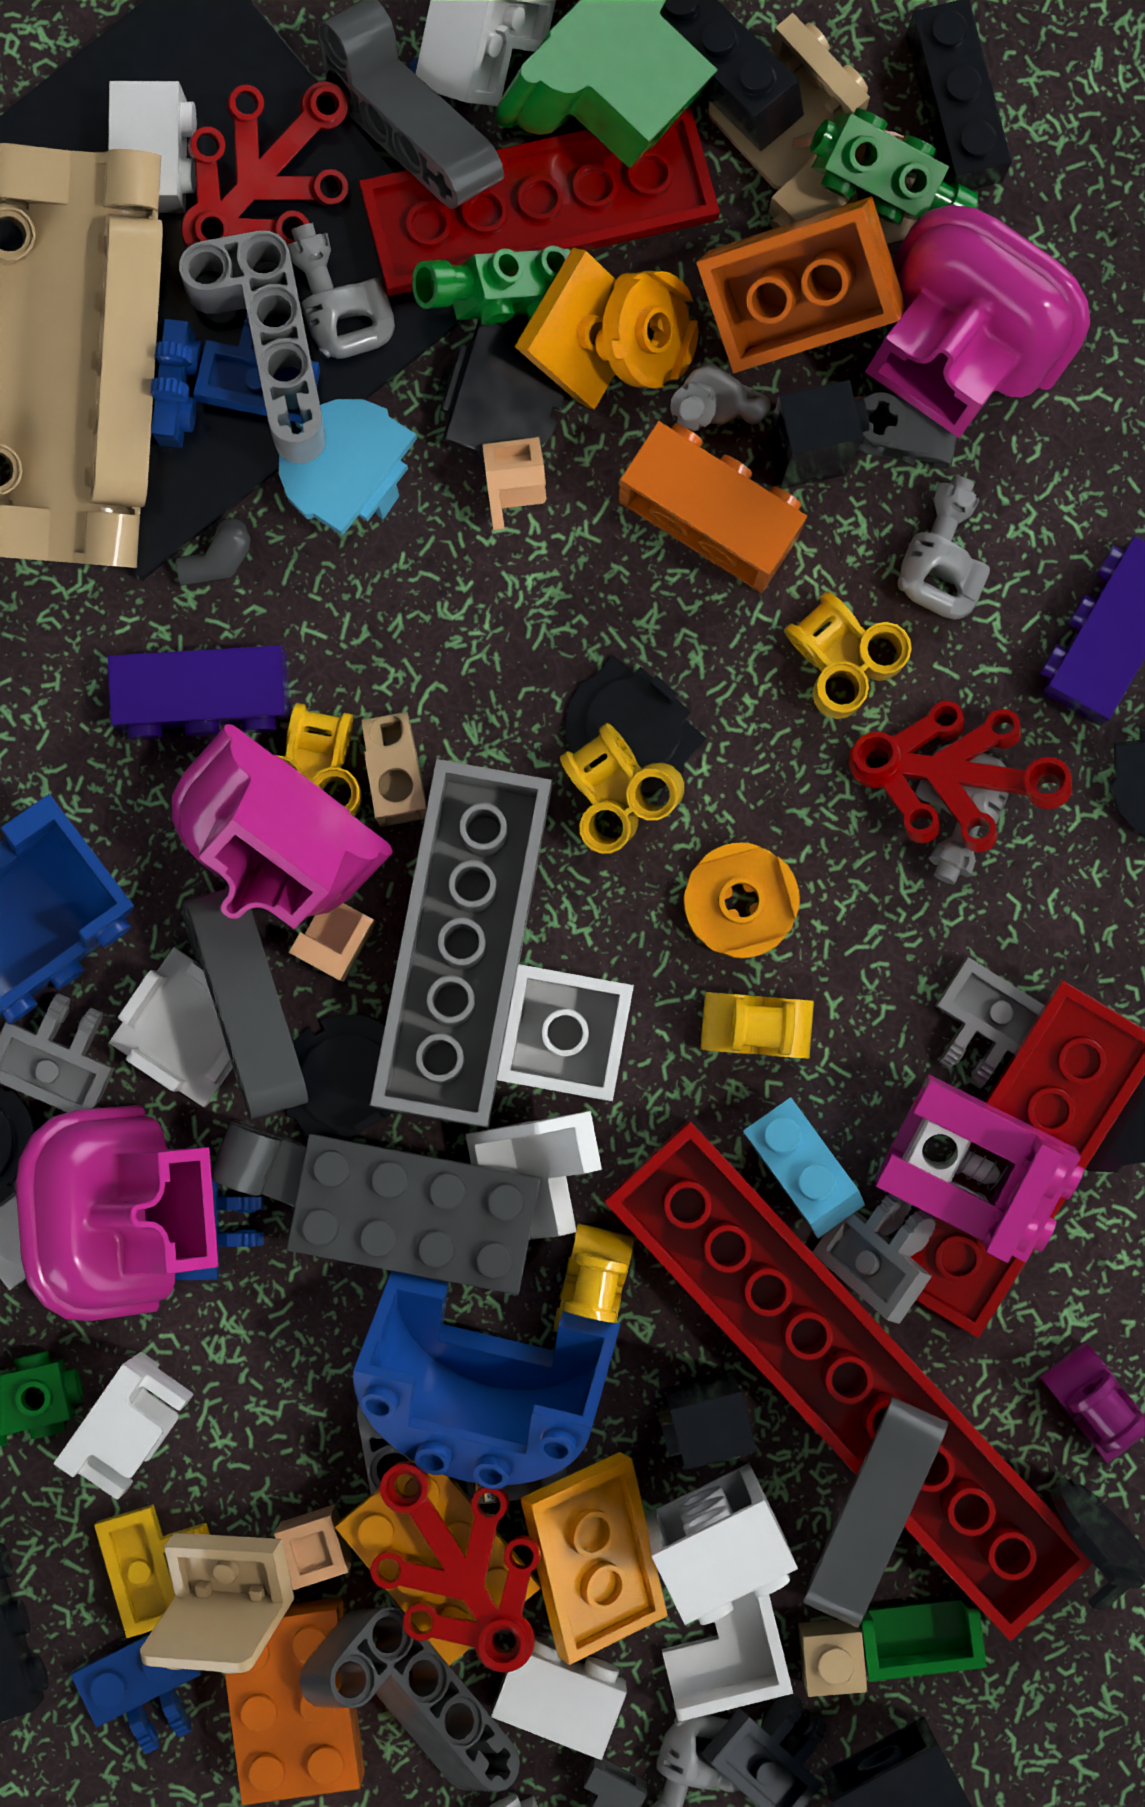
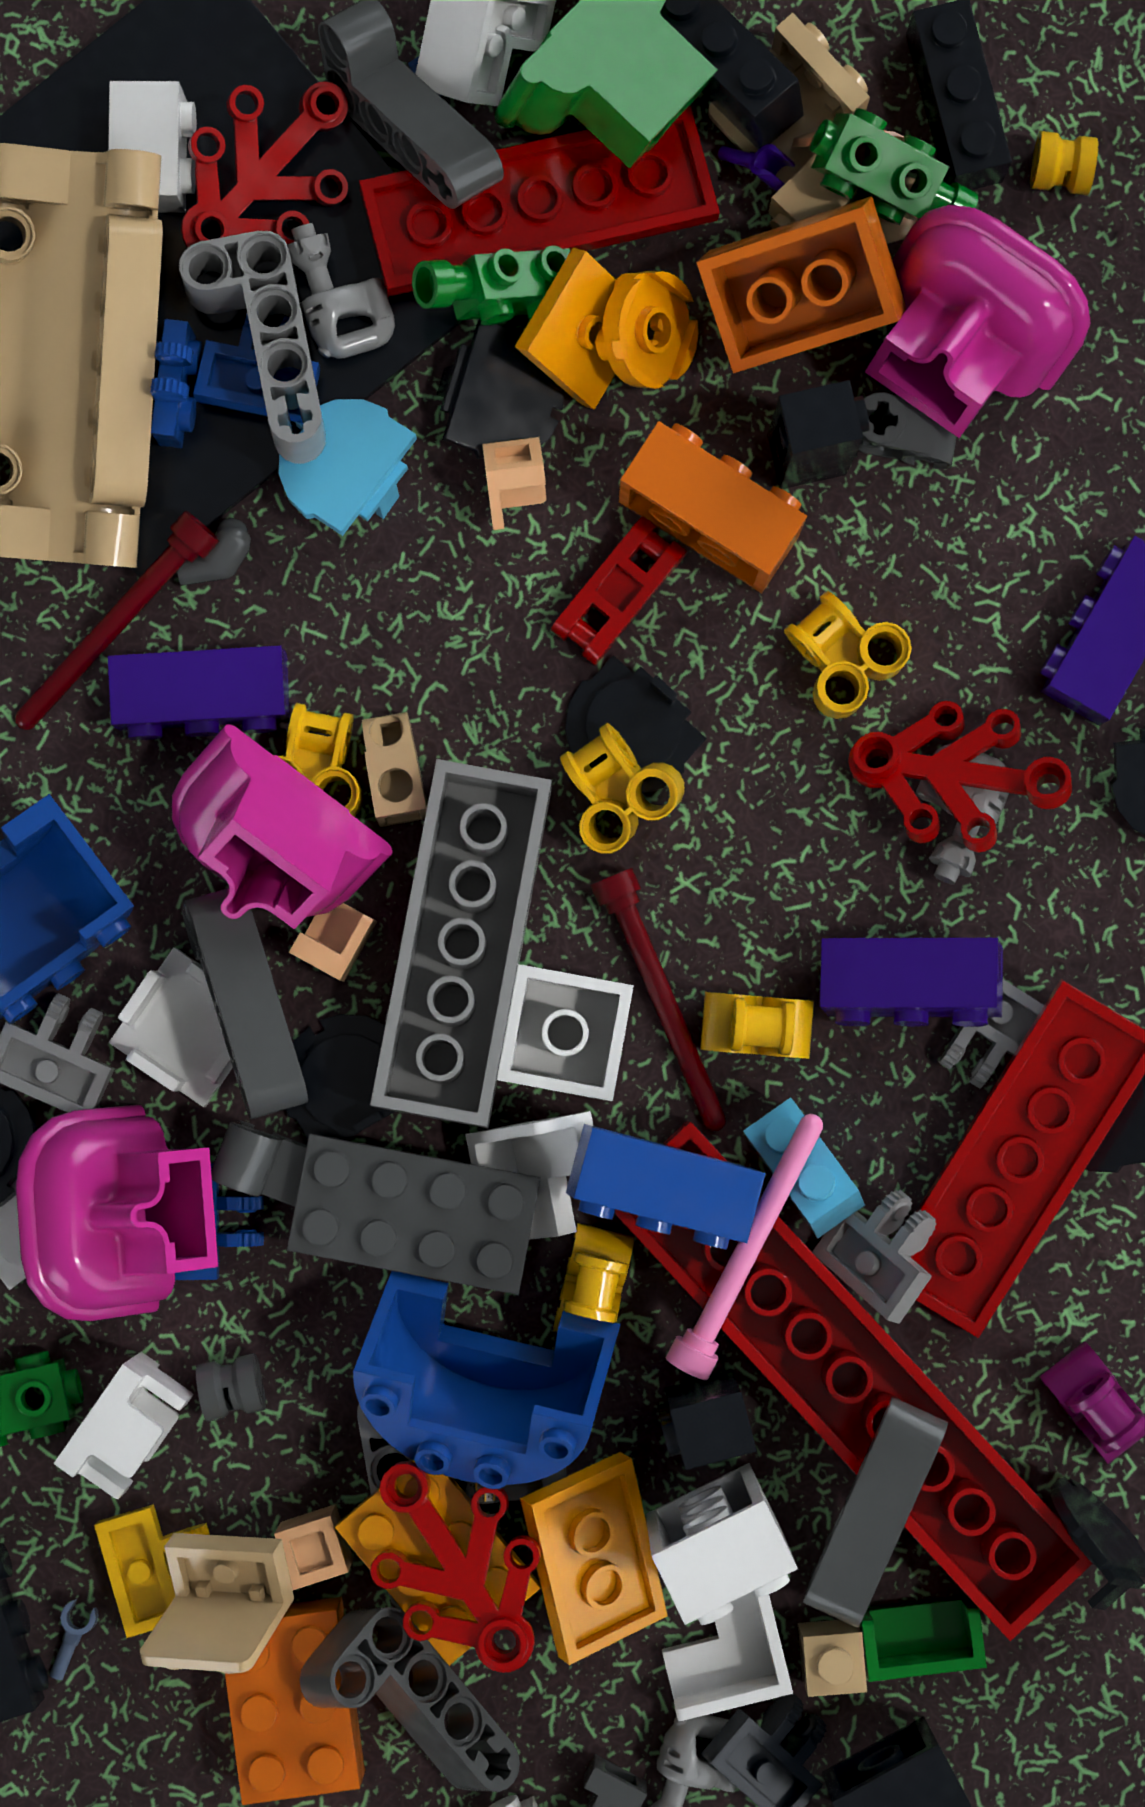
blue hinge [71,1632,203,1754] -> none
white brick [491,1636,627,1760] -> none
light grey piece [670,362,771,431] -> none
light orange plate [683,842,800,959] -> none
dark pink brick [875,1074,1084,1263] -> none
light grey piece [897,476,990,620] -> none
none -> dark red piece [15,510,220,730]
none -> sand blue hand [49,1599,99,1680]
none -> dark grey wheel [196,1353,266,1422]
none -> red plate [551,516,688,666]
none -> blue brick [566,1124,766,1249]
none -> dark red piece [590,868,726,1132]
none -> bright pink piece [666,1114,823,1380]
none -> dark purple hand [718,144,796,191]
none -> dark purple brick [820,938,1003,1027]
none -> yellow wheel [1030,131,1098,195]

